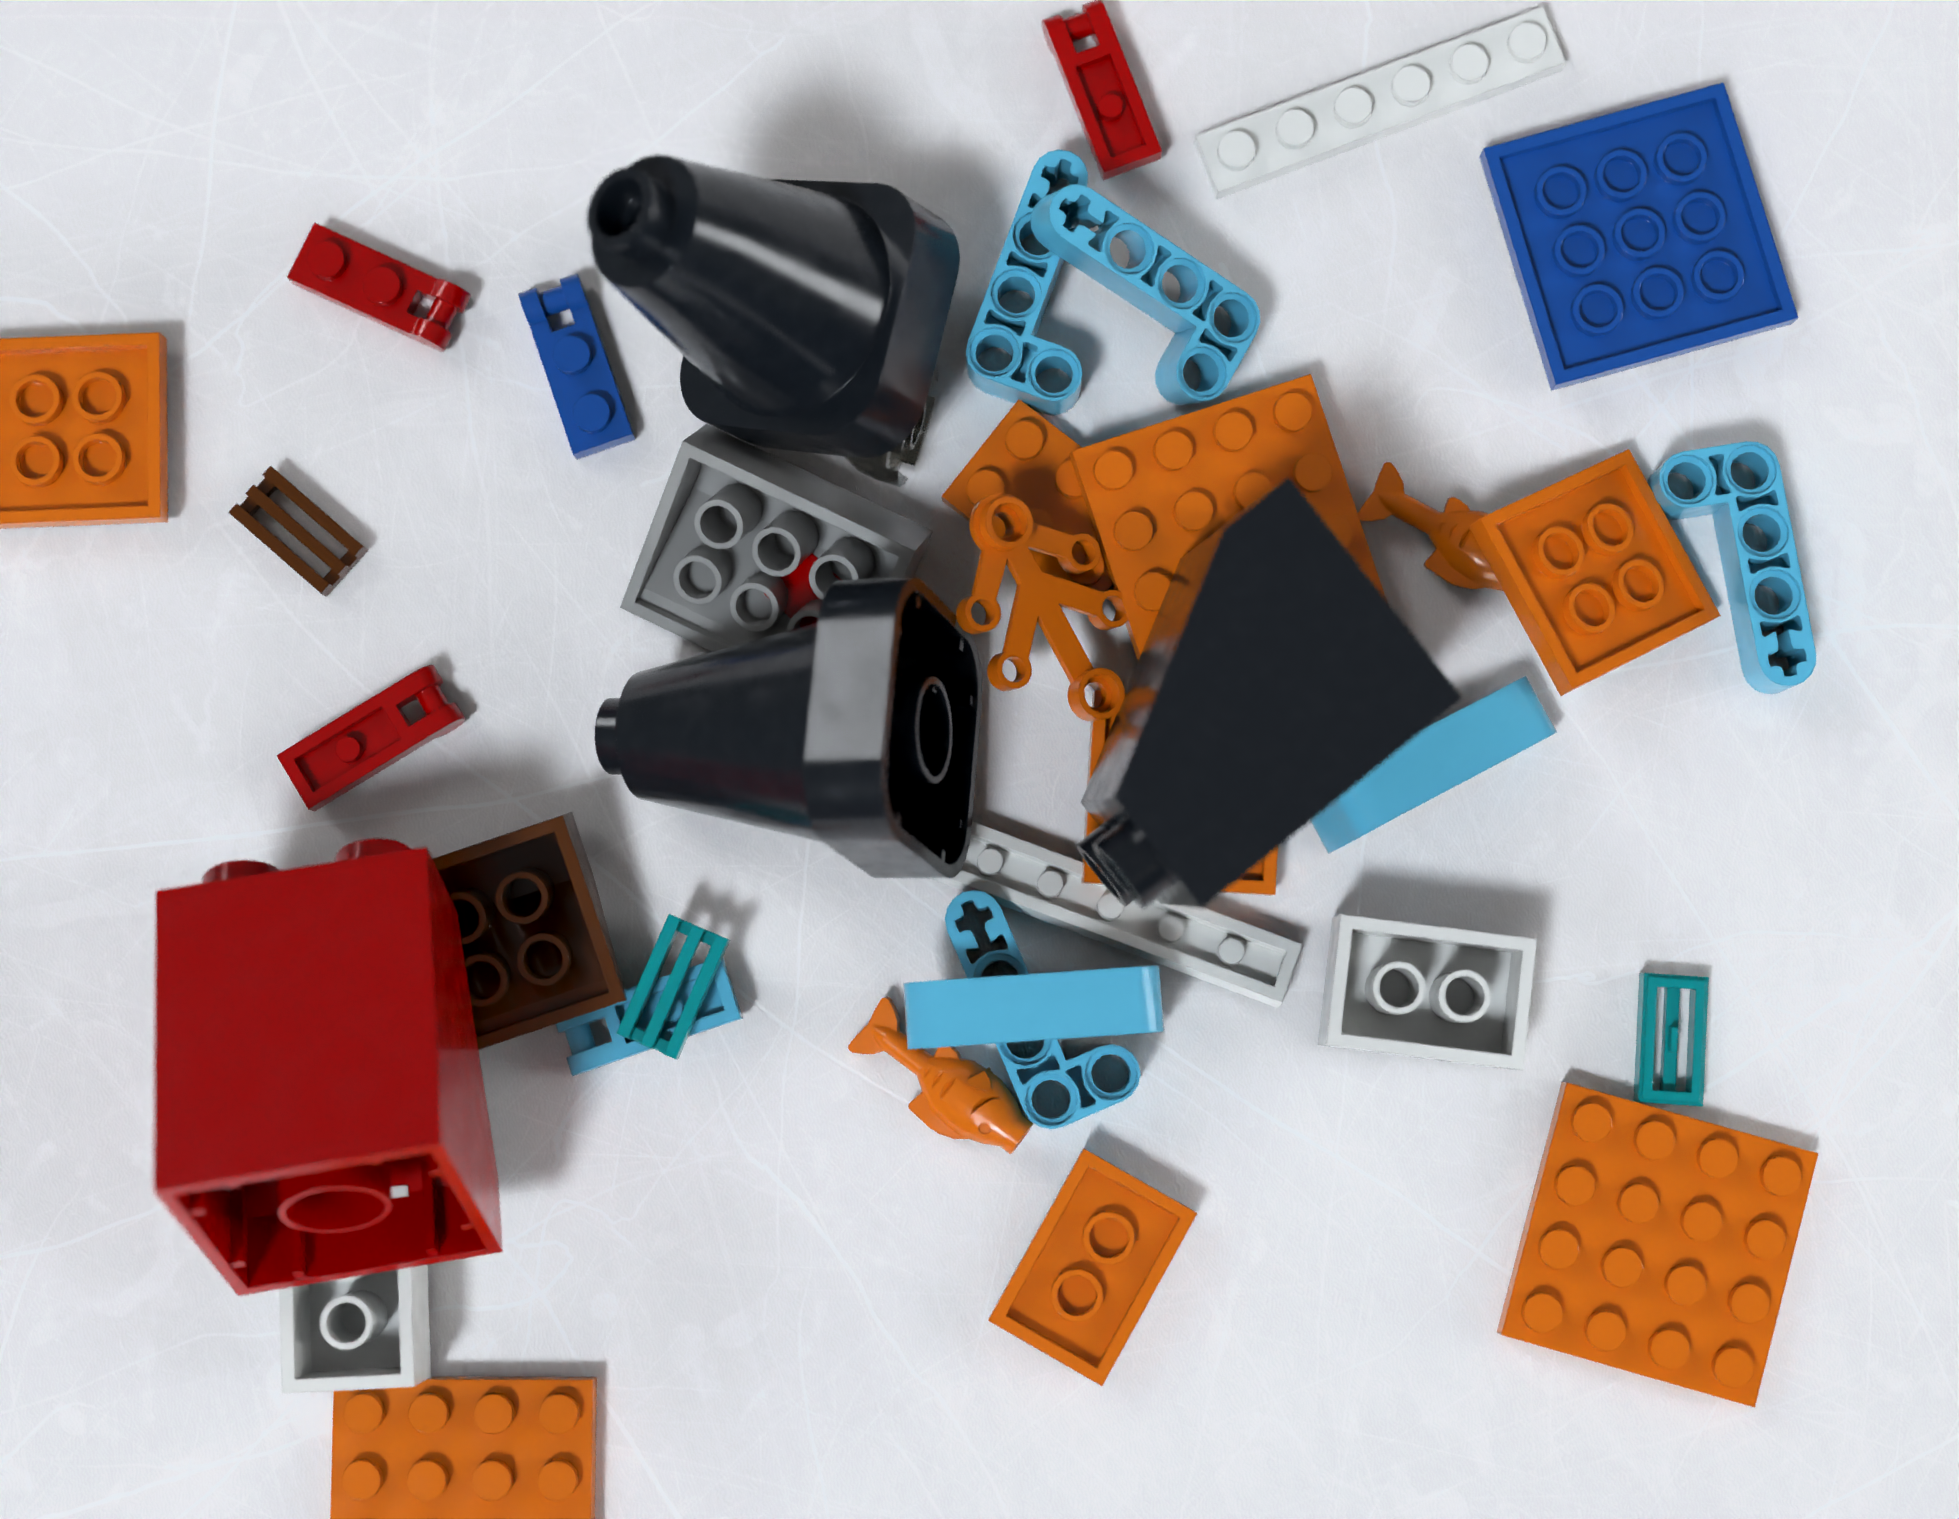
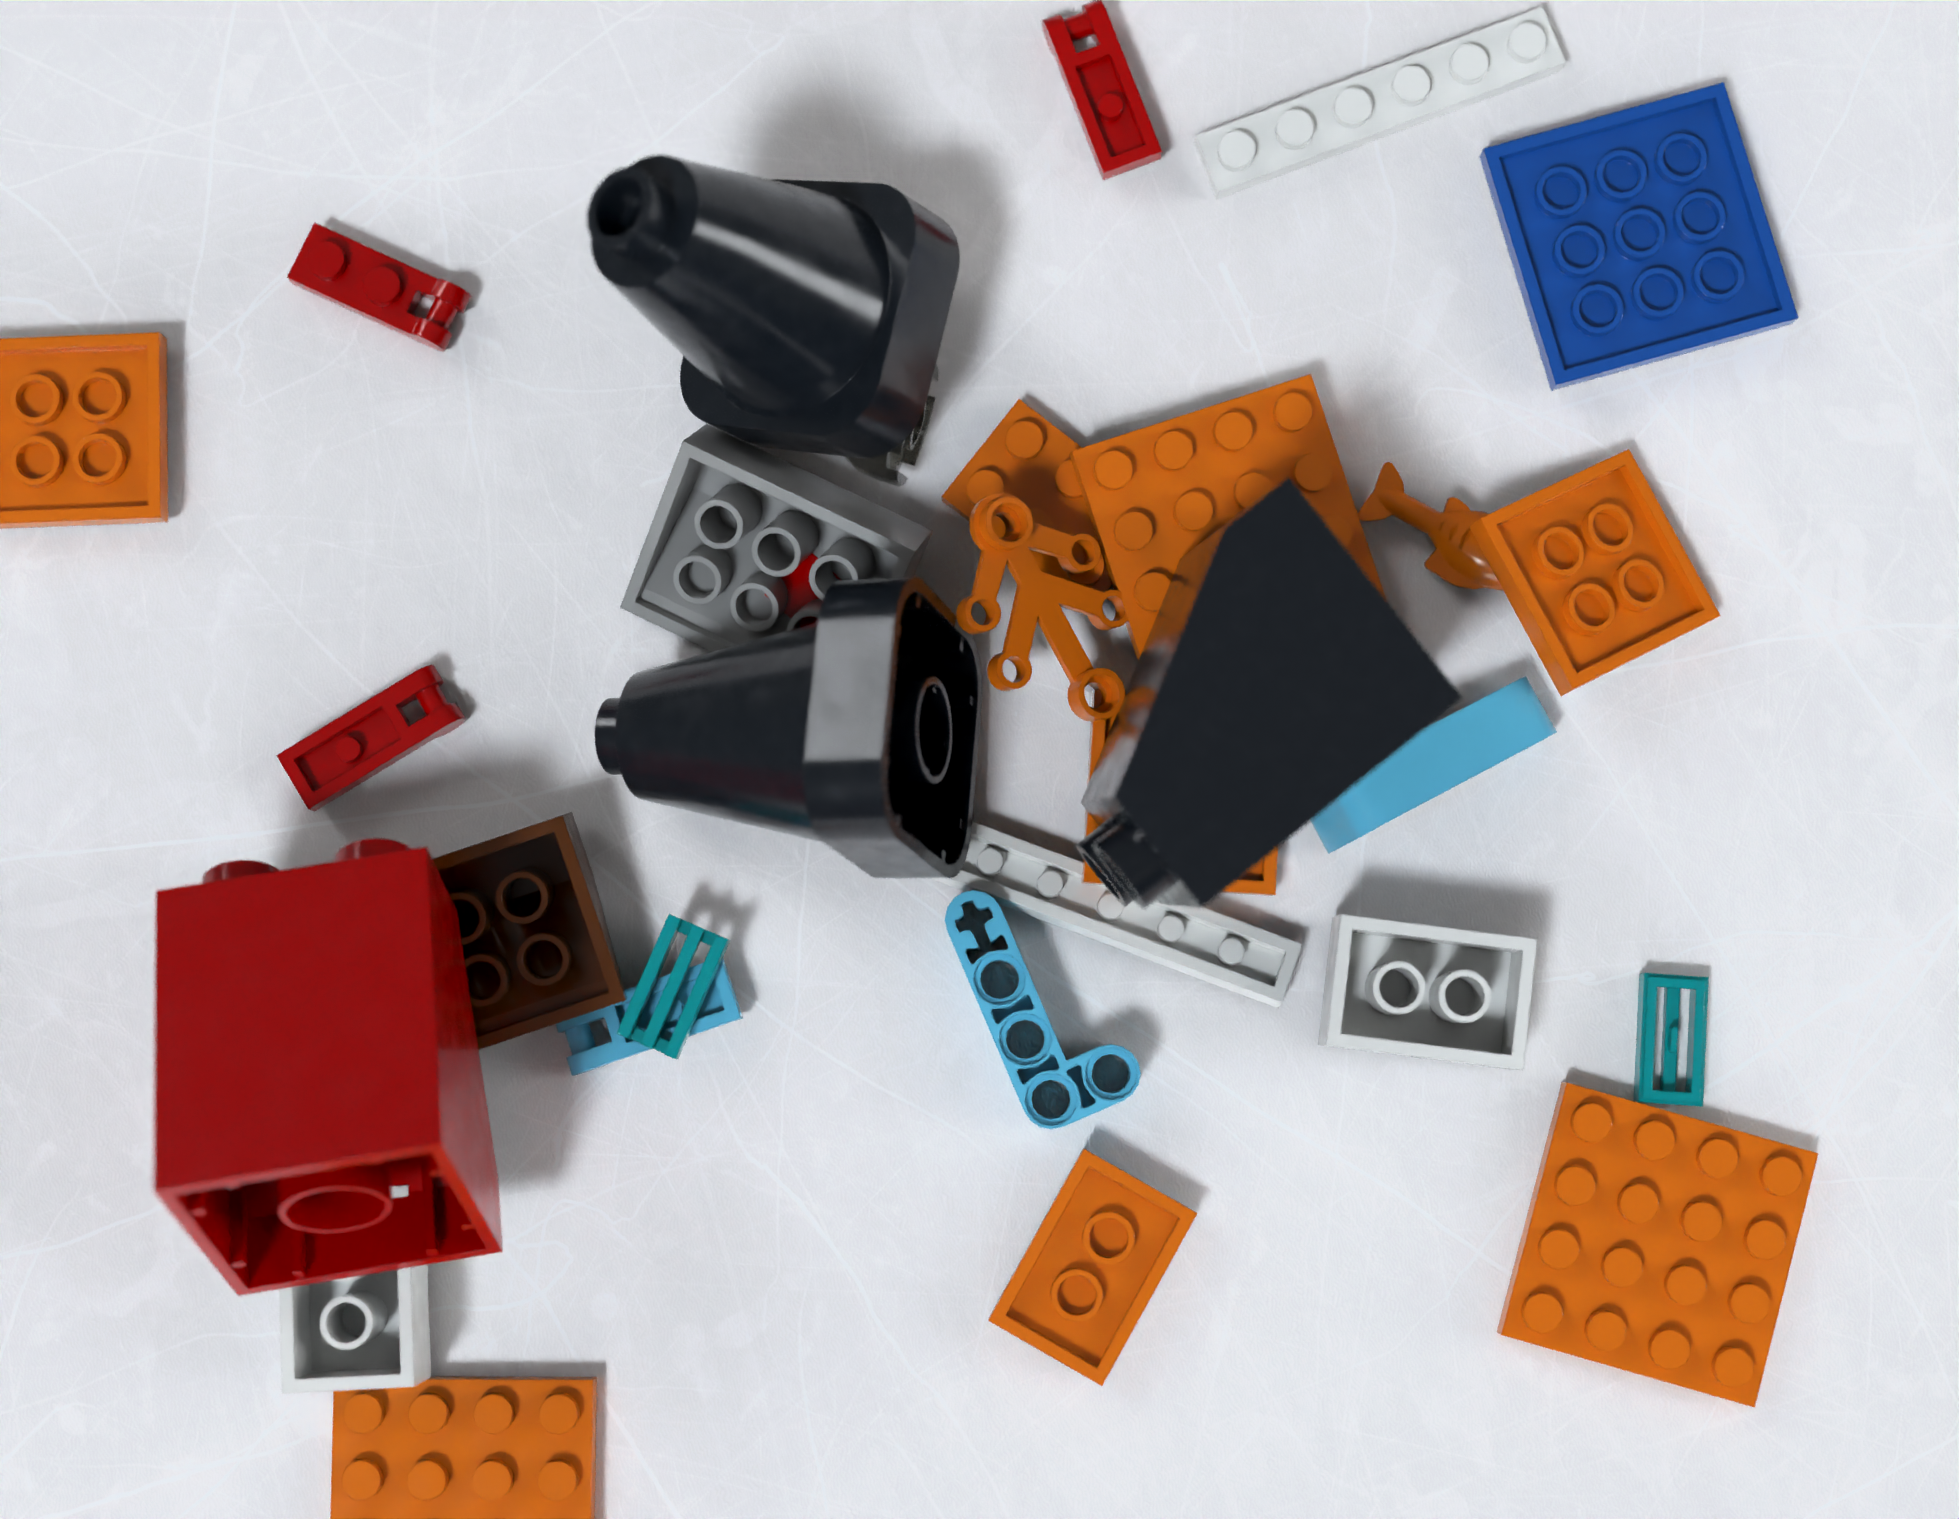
reddish brown tile [228,466,368,597] -> none
blue plate [518,273,636,460] -> none
orange animal [848,997,1034,1155] -> none
medium azure beam [903,966,1164,1049] -> none
medium azure beam [966,150,1088,415] -> none
medium azure beam [1031,184,1260,405] -> none
medium azure beam [1647,441,1816,694] -> none

